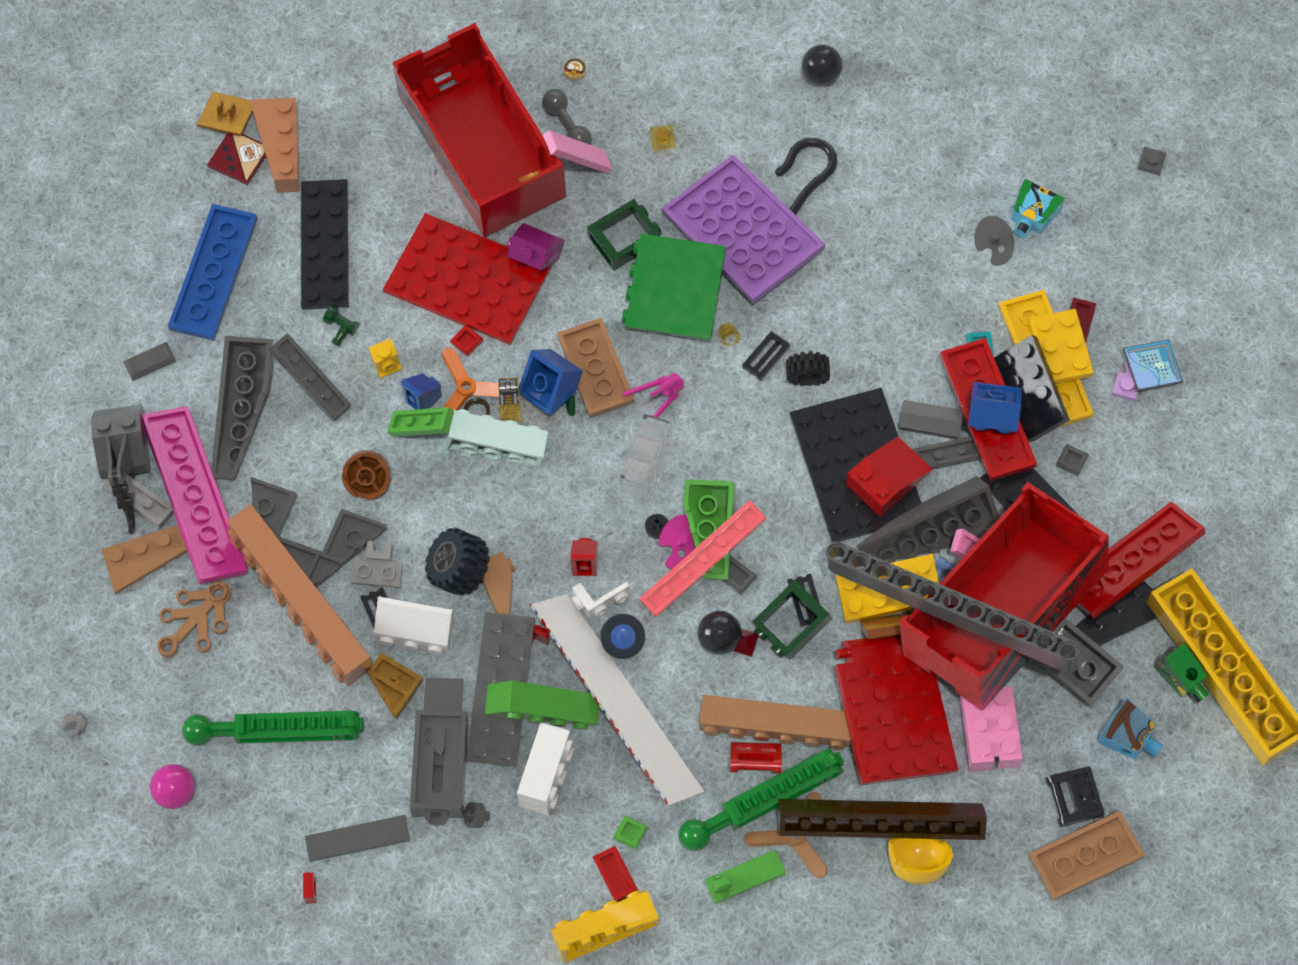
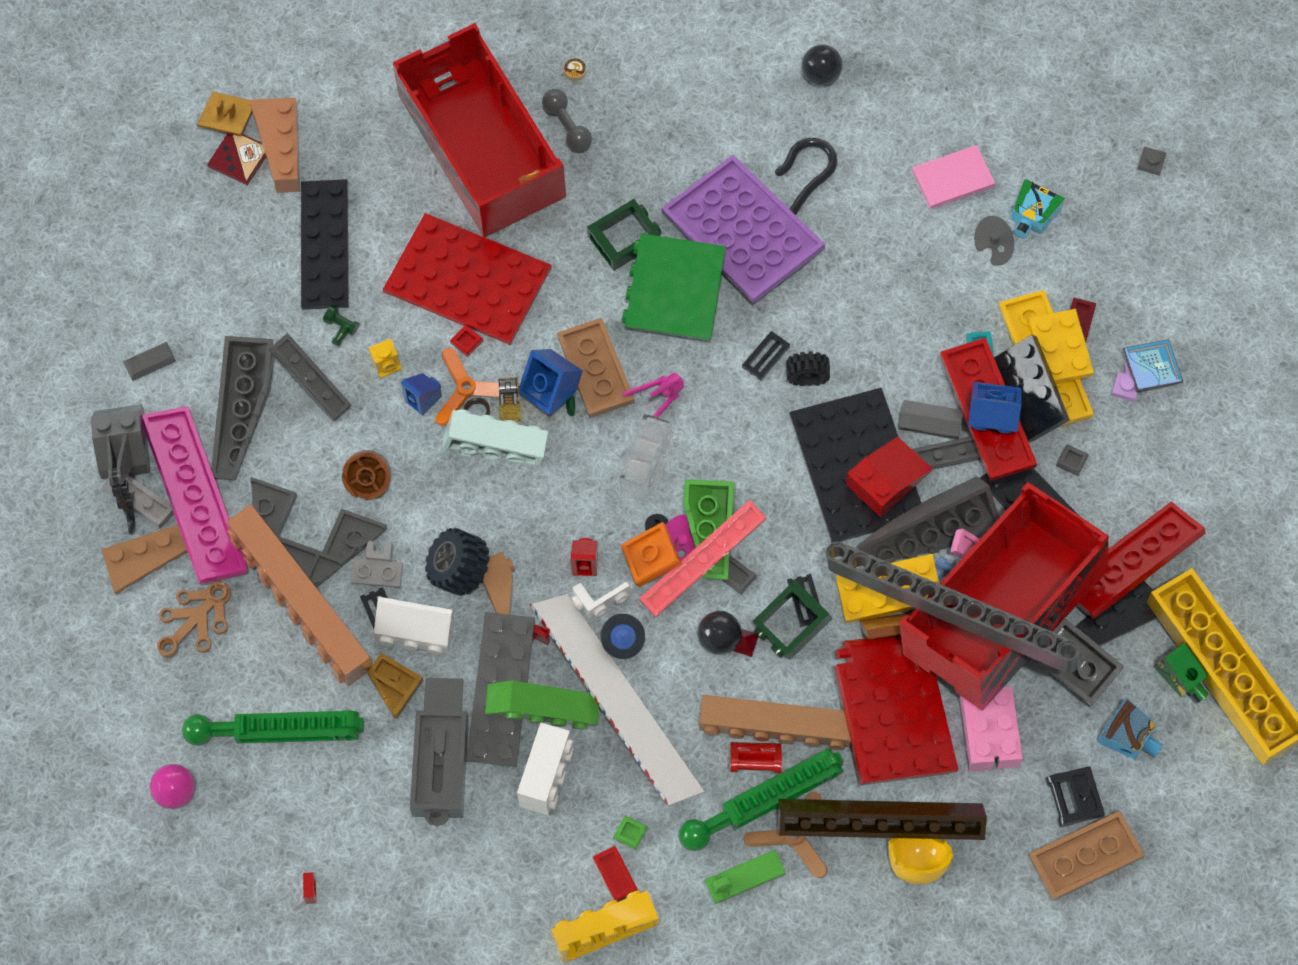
light grey plate [59,711,86,736] -> none
blue plate [168,204,258,341] -> none
dark grey tile [305,815,410,862] -> none
bright green hinge [387,407,454,437] -> none
dark grey tile [464,802,490,828] -> none
magenta torso [507,223,565,270] -> none
bright pink tile [544,130,612,173] -> none
clear yellow plate [650,125,676,151] -> none
clear yellow piece [718,323,740,346] -> none
none -> orange tile [621,522,682,587]
none -> bright pink tile [912,145,995,209]

